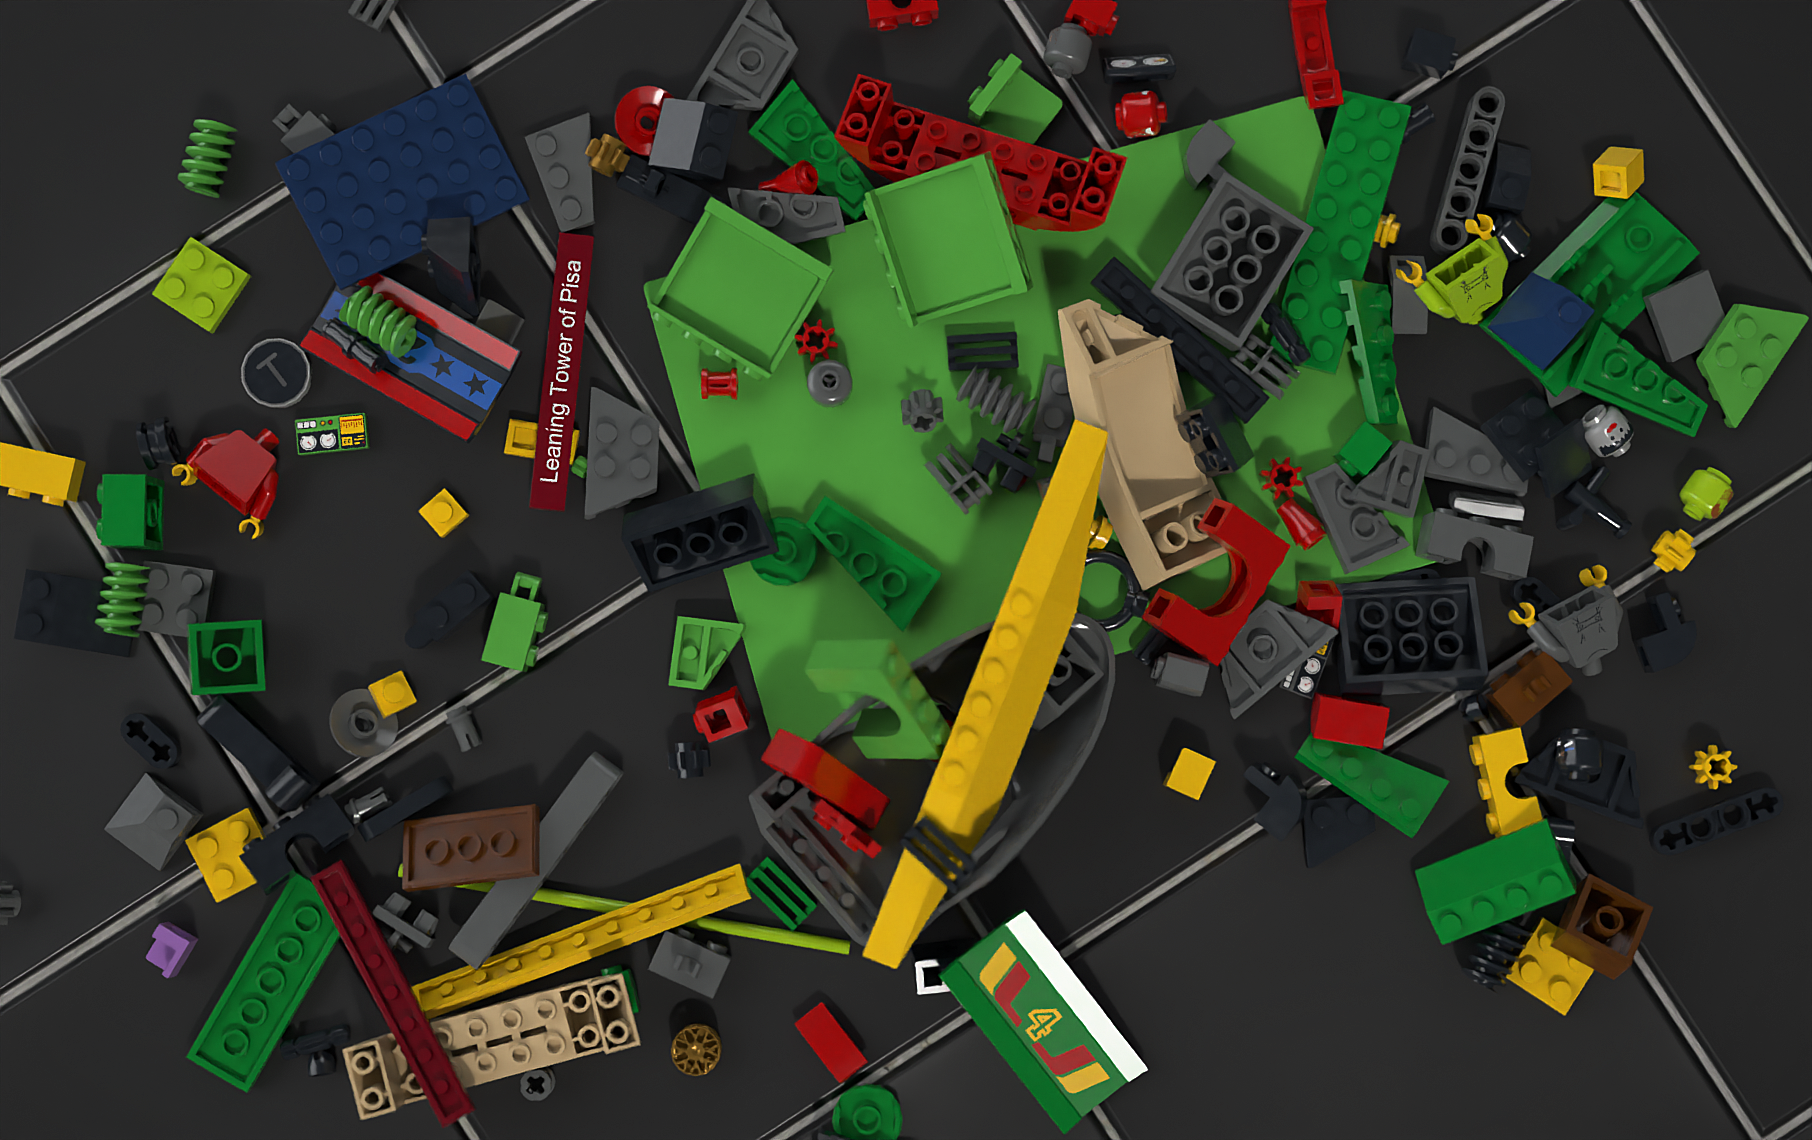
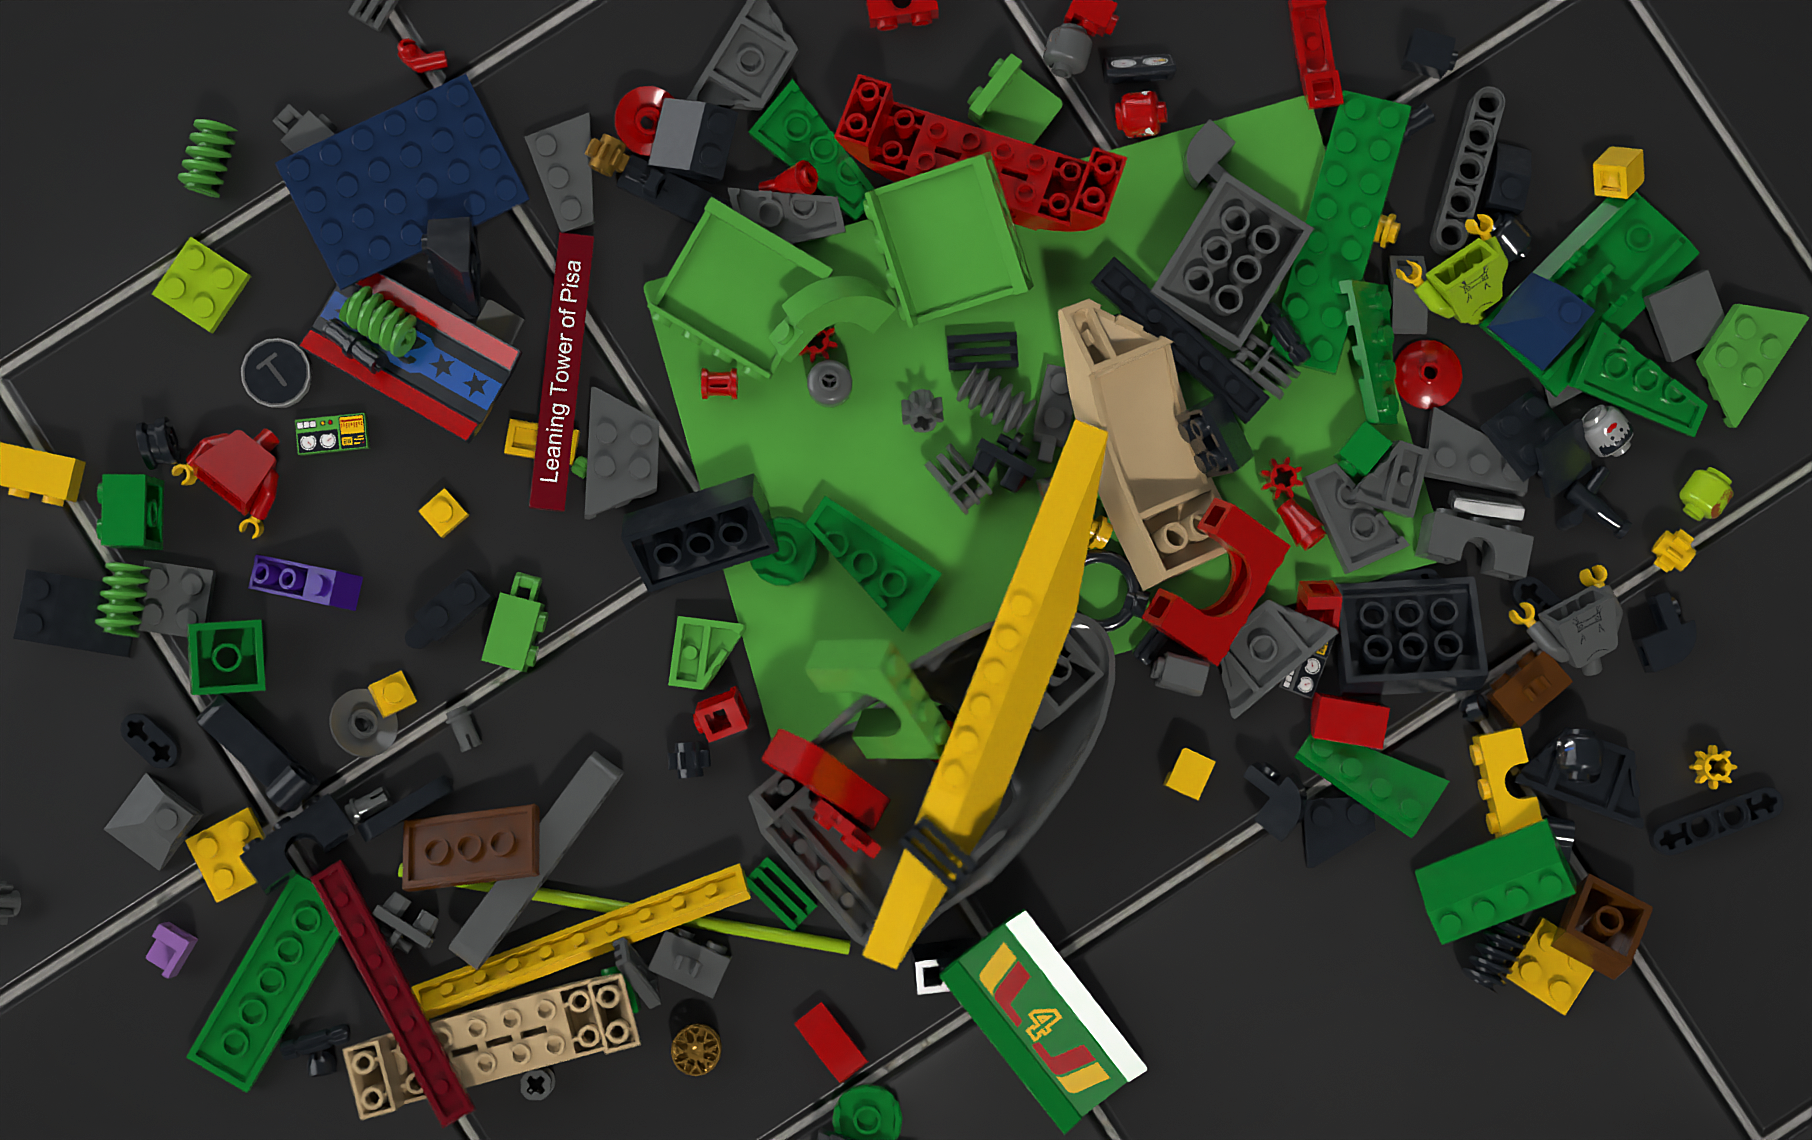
none -> dark purple slope [249,554,363,611]
none -> red arm [397,38,449,73]
none -> dark grey tile [613,937,661,1009]
none -> bright green arch [768,276,896,363]
none -> red dish [1395,340,1462,409]

